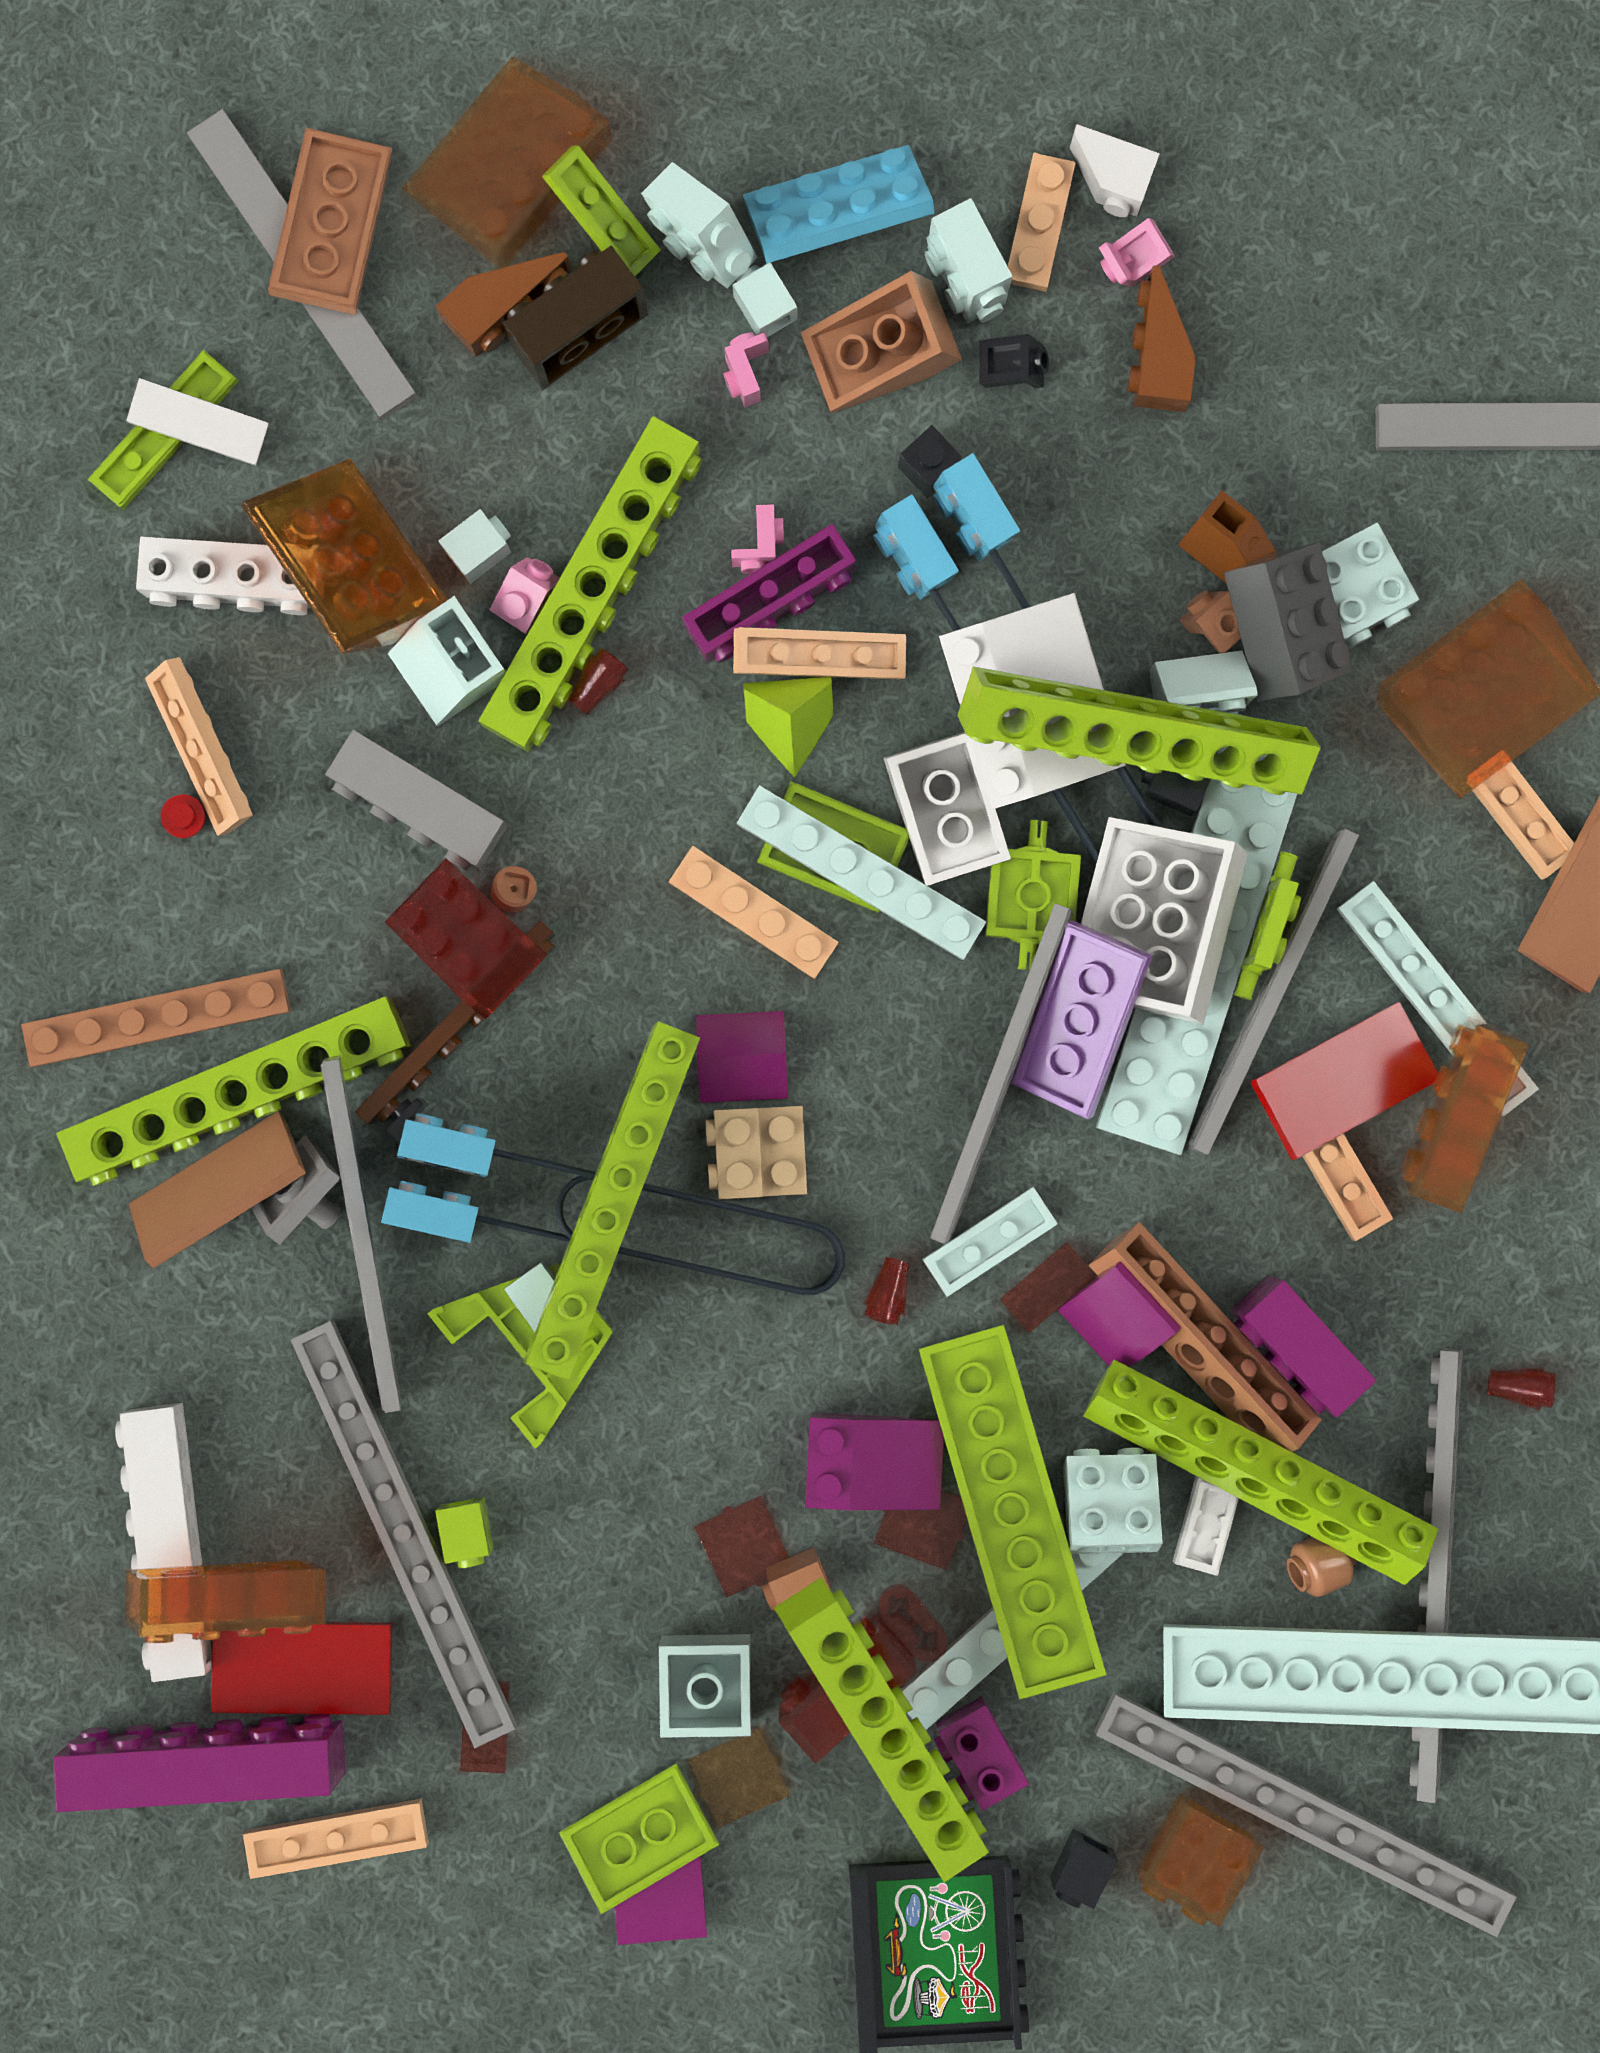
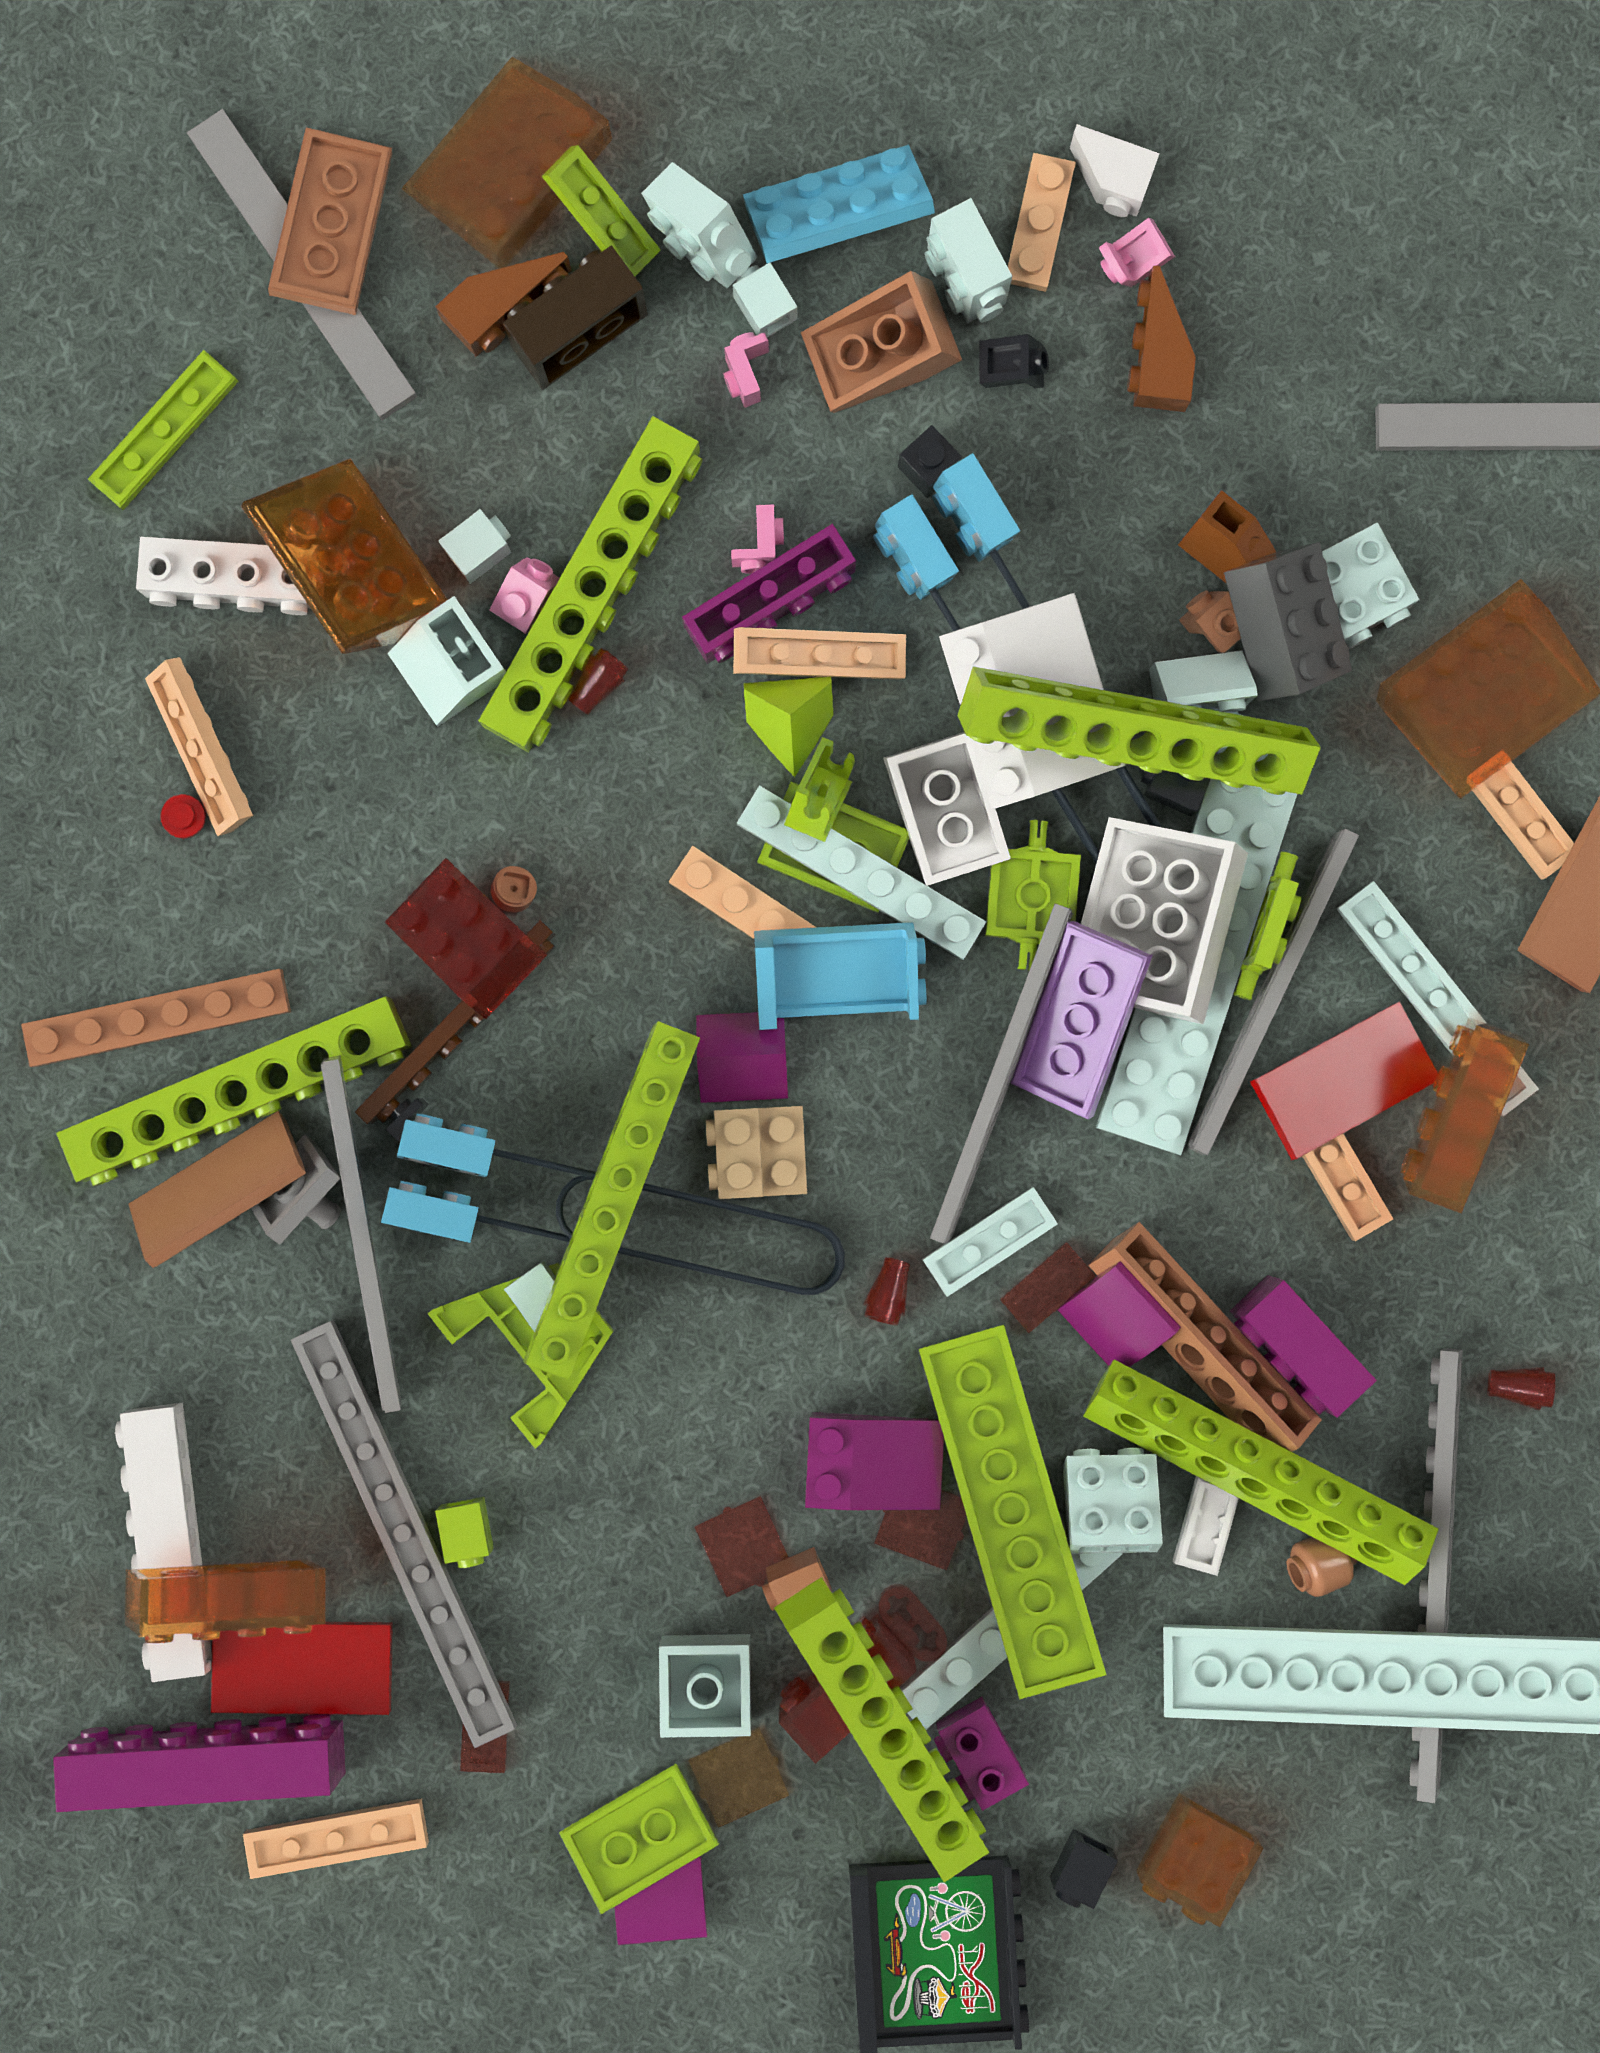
white tile [126,378,269,466] -> none
light grey brick [325,730,508,871] -> none
light grey plate [1094,1691,1516,1937] -> none
none -> medium azure panel [754,922,927,1030]
none -> lime hinge [784,737,855,842]

